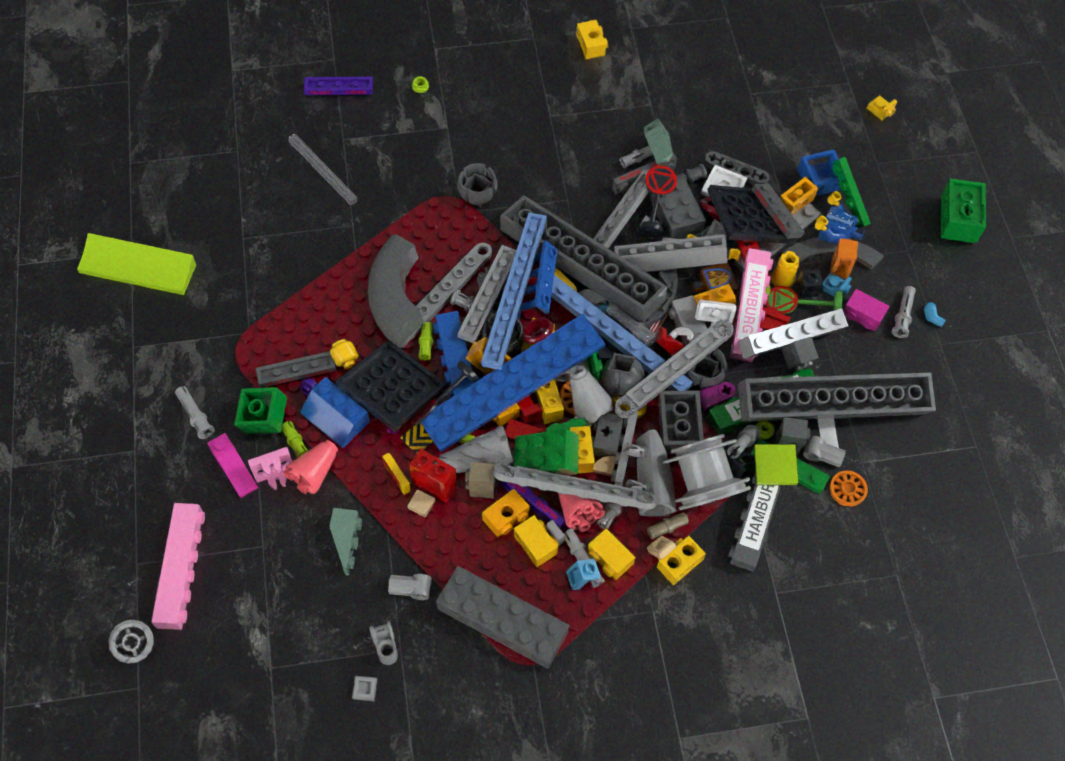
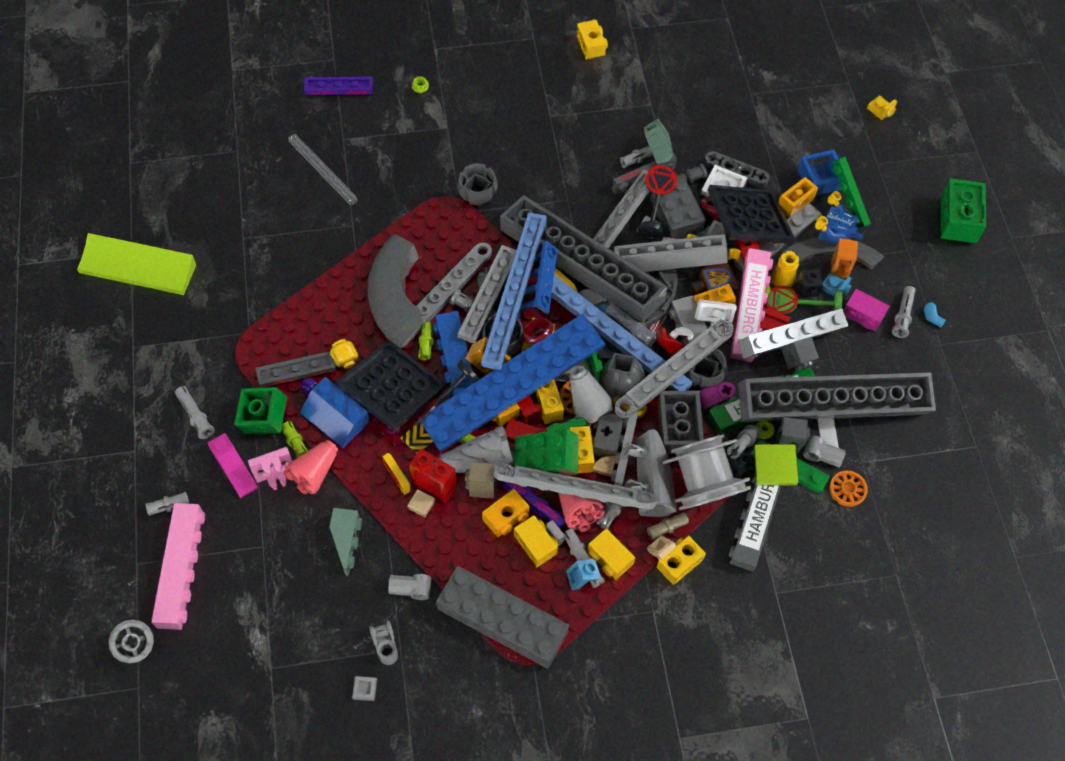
dark grey plate [752,183,804,239] -> none
none -> light grey pin [146,492,189,516]

